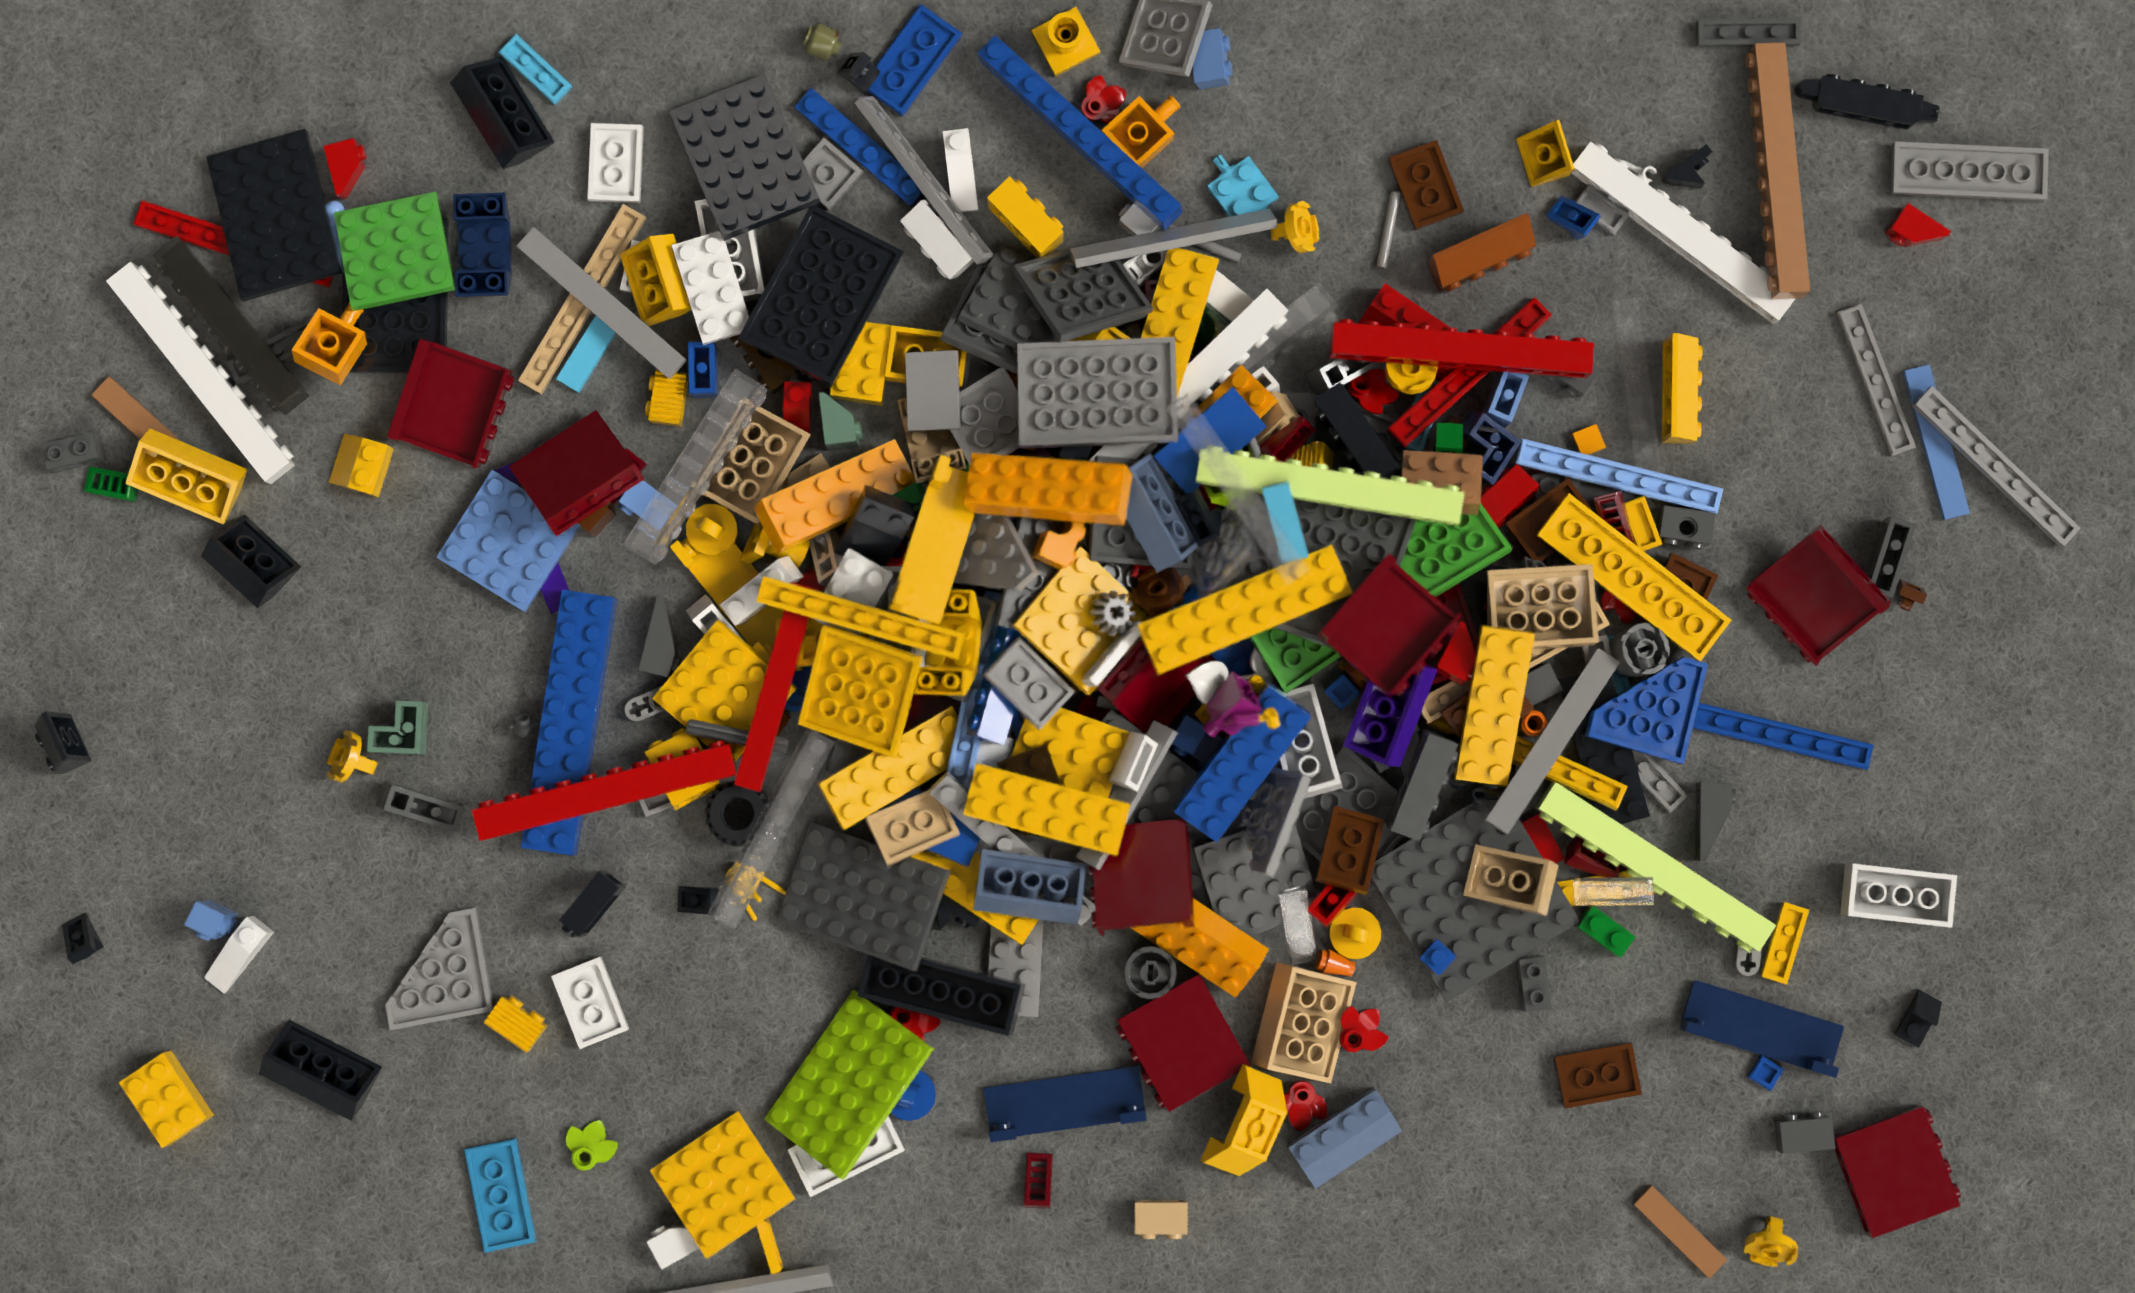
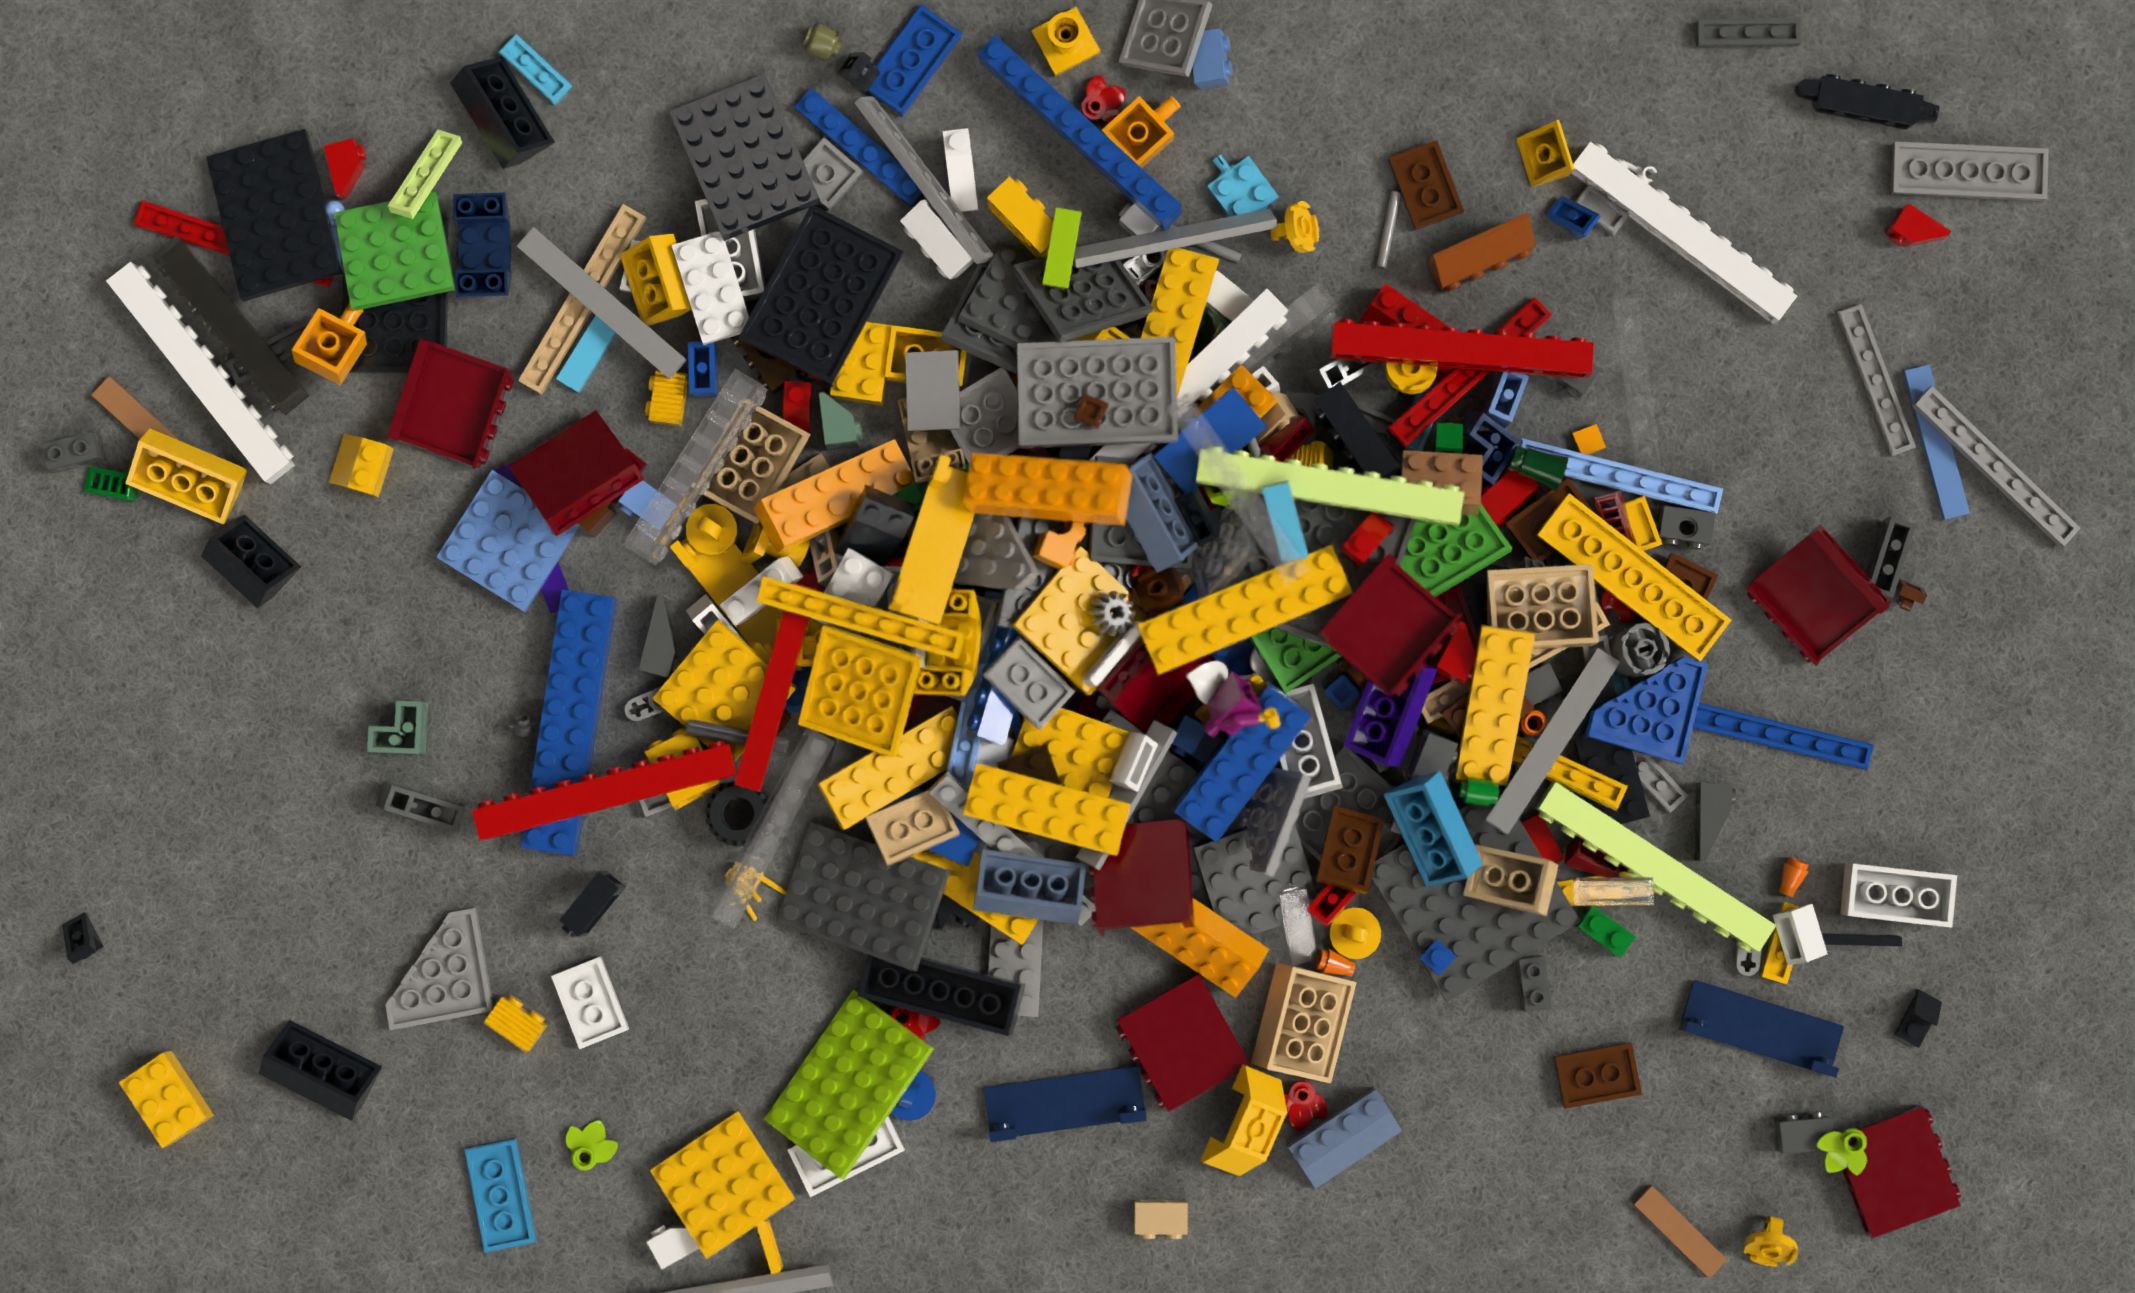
black slope [34,711,92,774] -> none
medium blue brick [184,900,238,941] -> none
white slope [204,916,274,994] -> none
yellow tile [327,731,378,783] -> none
white plate [588,123,644,203] -> none
black slope [677,886,719,915] -> none
dark red slope [1024,1153,1053,1209] -> none
dark grey brick [1124,945,1177,999] -> none
red plate [1340,1006,1389,1052] -> none
red plate [1348,369,1399,414] -> none
yellow slope [1661,333,1703,444] -> none
black slope [1662,144,1713,189] -> none
medium nougat brick [1745,43,1810,299] -> none
blue tile [1747,1055,1784,1091] -> none
none -> yellowish green plate [388,130,462,219]
none -> lime tile [1043,207,1082,290]
none -> reddish brown tile [1074,393,1109,429]
none -> red slope [1340,512,1394,567]
none -> dark azure slope [1384,771,1483,887]
none -> green brick [1459,777,1499,806]
none -> dark green plant [1508,445,1568,491]
none -> white brick [1773,904,1827,965]
none -> orange cone [1778,857,1809,897]
none -> lime plate [1816,1128,1867,1175]
none -> black tile [1821,933,1902,947]

